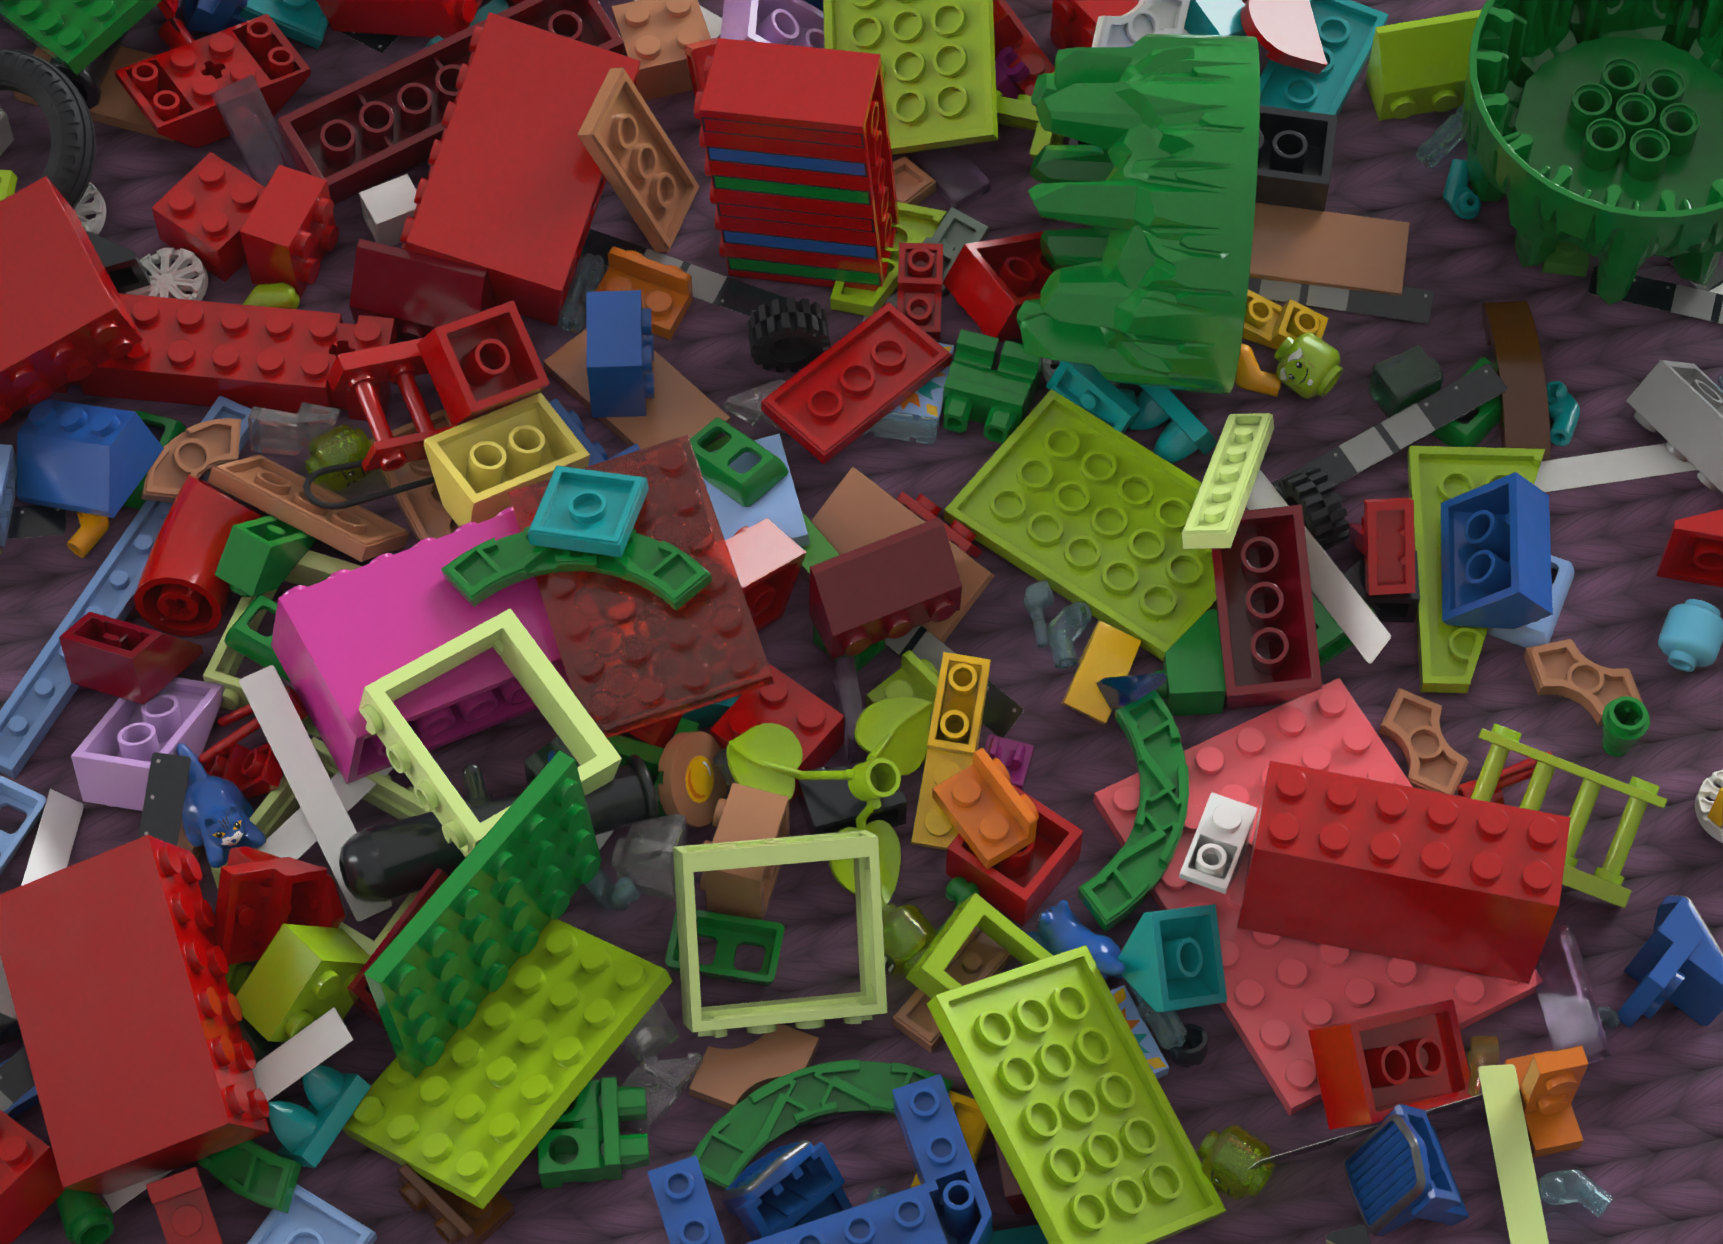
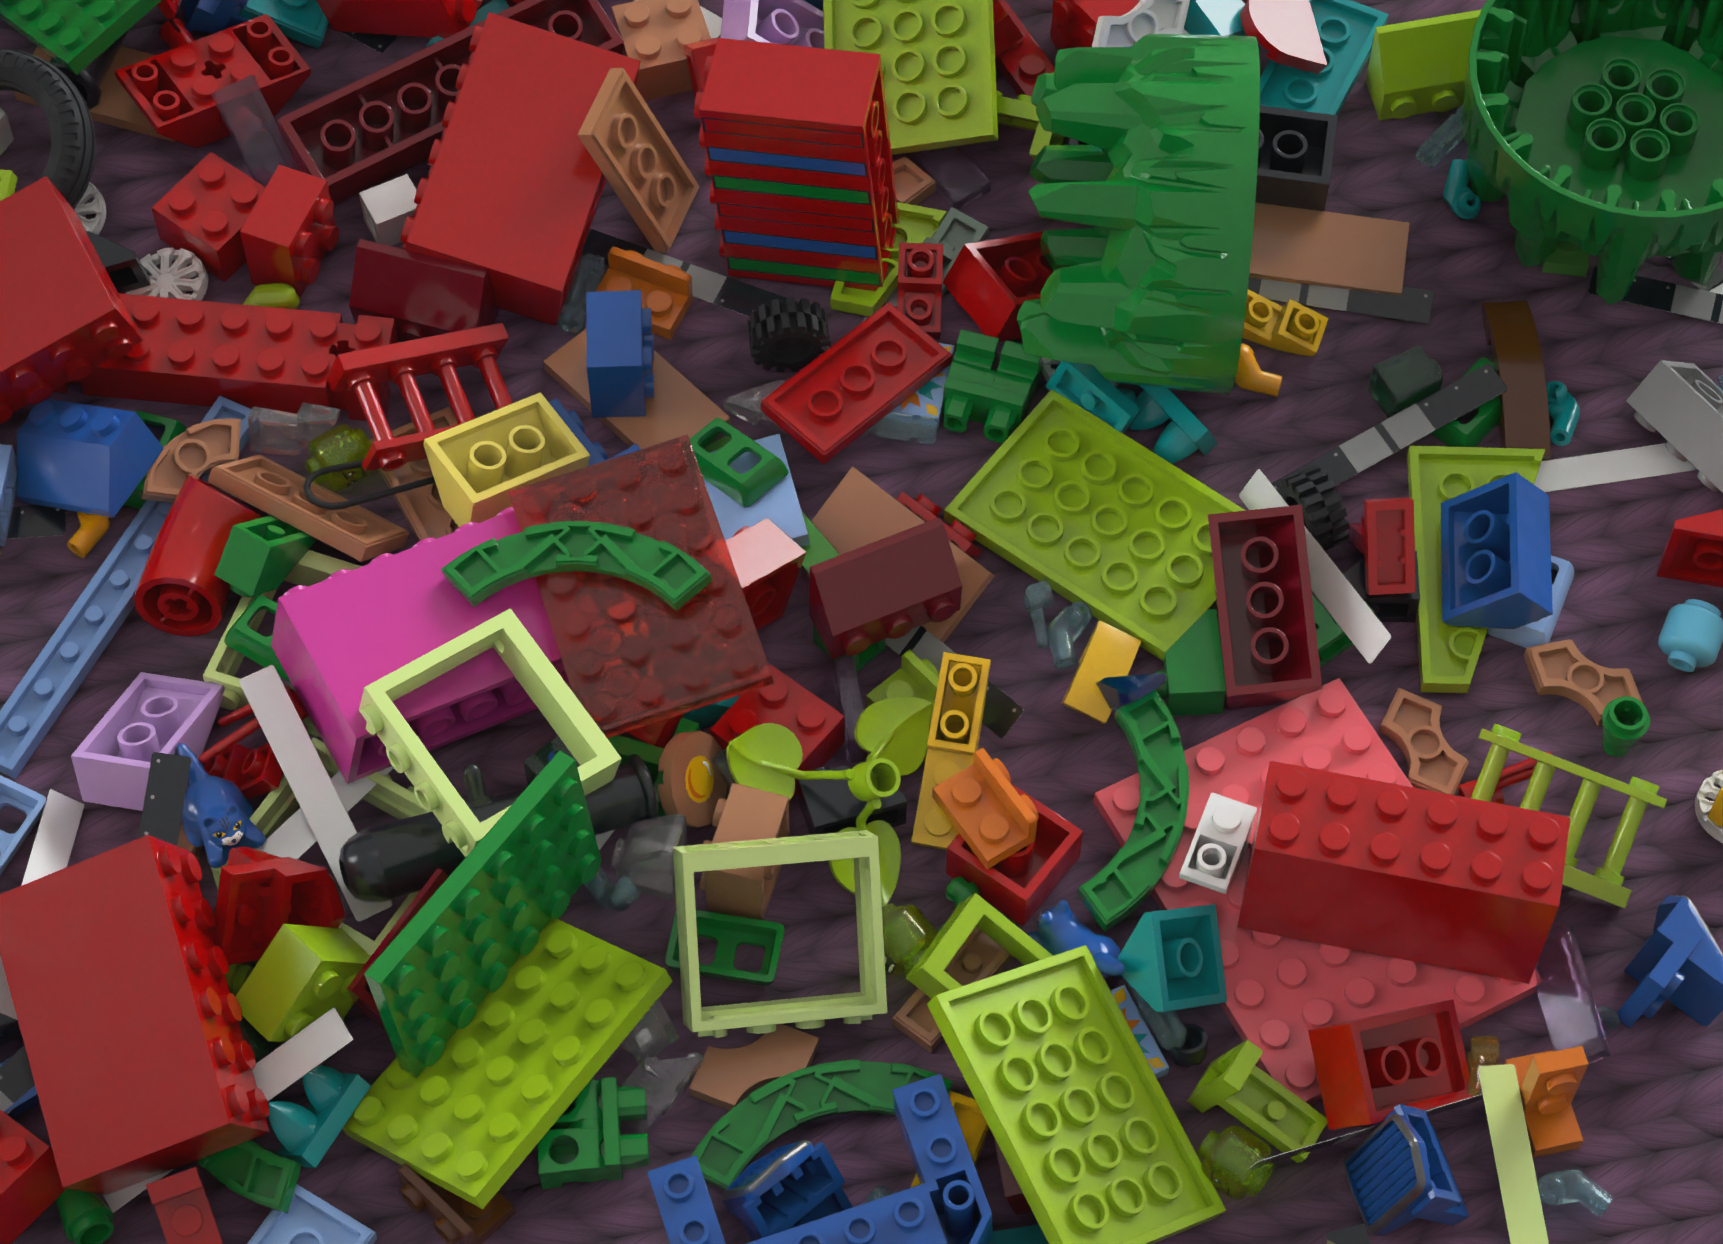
dark red slope [59,611,203,705] -> none
red brick [416,301,550,426] -> none
teal tile [528,466,649,557] -> none
magenta tile [984,734,1034,791] -> none
magenta tile [995,46,1030,99] -> none
yellowish green tile [1182,413,1274,549] -> none
lime head [1274,332,1343,399] -> none
none -> lime bracket [1187,1039,1328,1163]

